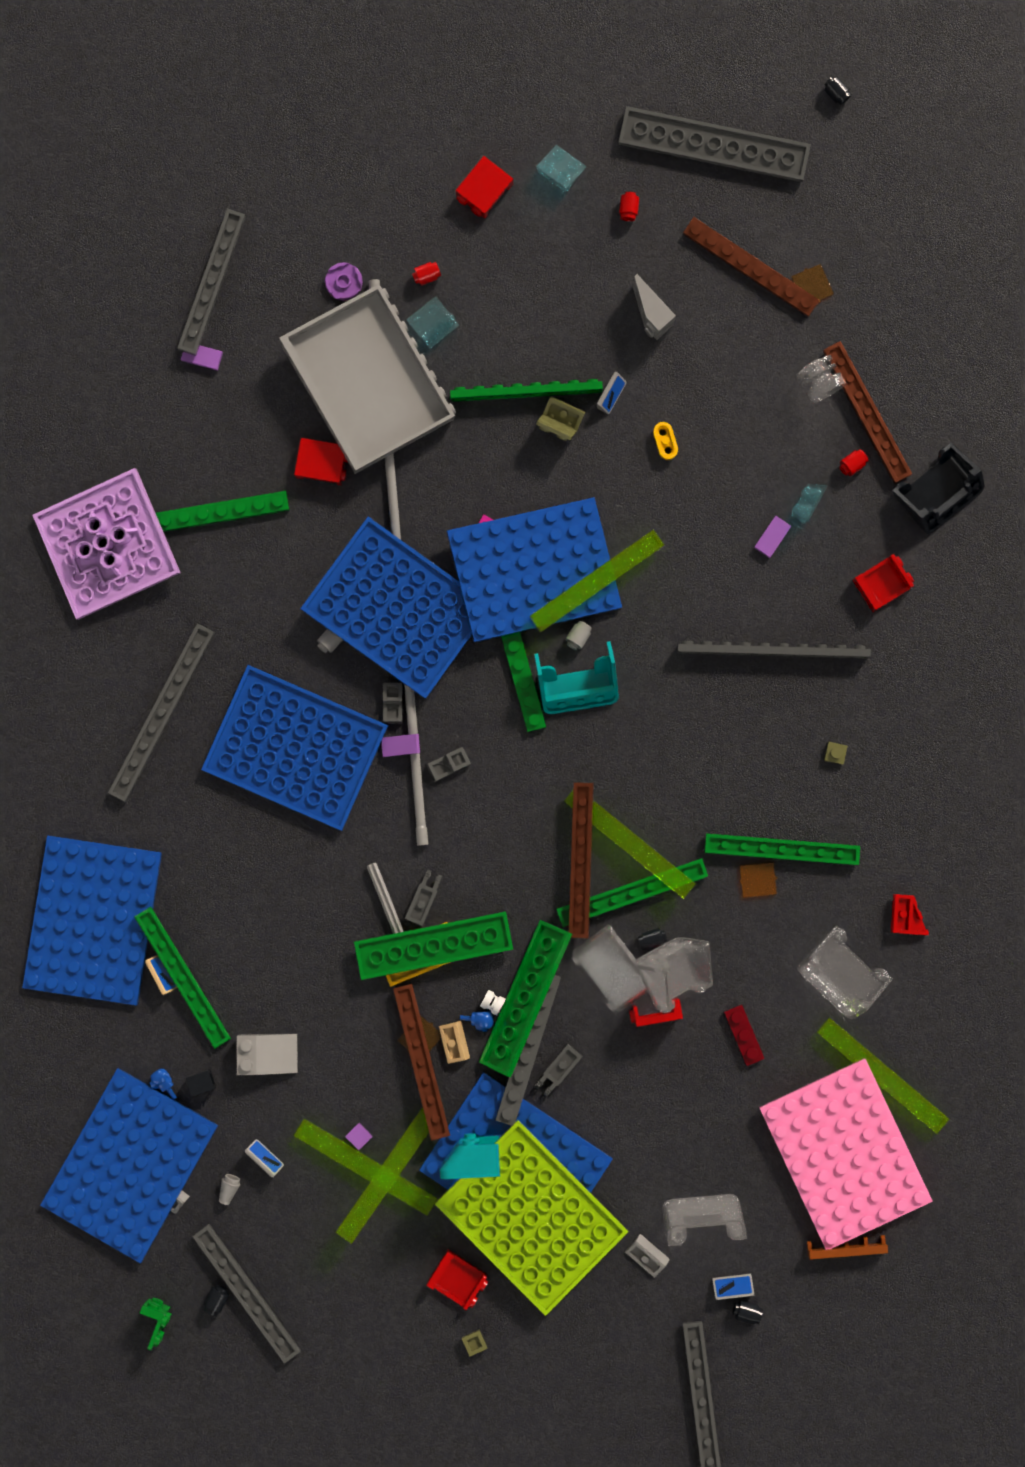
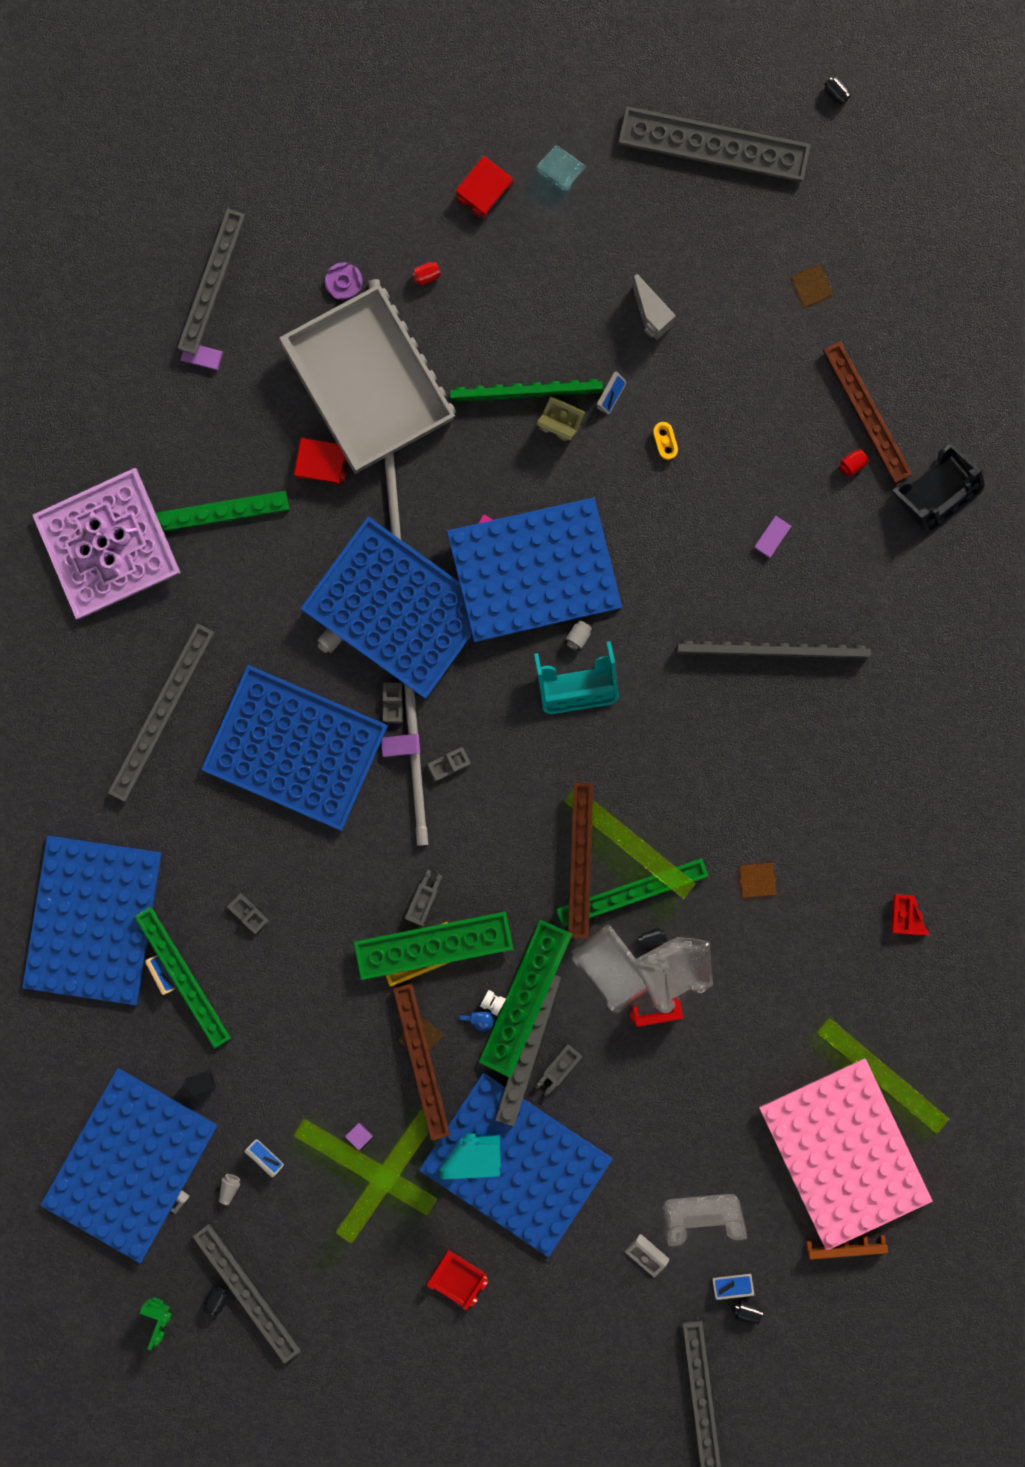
blue piece [149,1069,177,1100] -> none
light grey slope [237,1034,298,1075] -> none
light grey axle [367,863,404,934] -> none
clear light blue hinge [406,296,459,349] -> none
lime plate [435,1120,628,1316] -> none
tan slope [439,1021,470,1064] -> none
olive plate [462,1329,488,1357] -> none
green plate [501,632,546,732] -> none
clear neon green plate [530,529,664,633] -> none
red brick [619,192,639,222] -> none
copper plate [683,217,819,317] -> none
green plate [704,833,860,865] -> none
dark red plate [724,1004,765,1066] -> none
clear light blue hinge [790,484,827,524] -> none
clear wheel [796,355,847,404] -> none
clear windscreen [797,925,893,1019] -> none
olive plate [824,742,848,765] -> none
red panel [852,554,914,612] -> none
none -> dark grey slope [227,892,269,934]

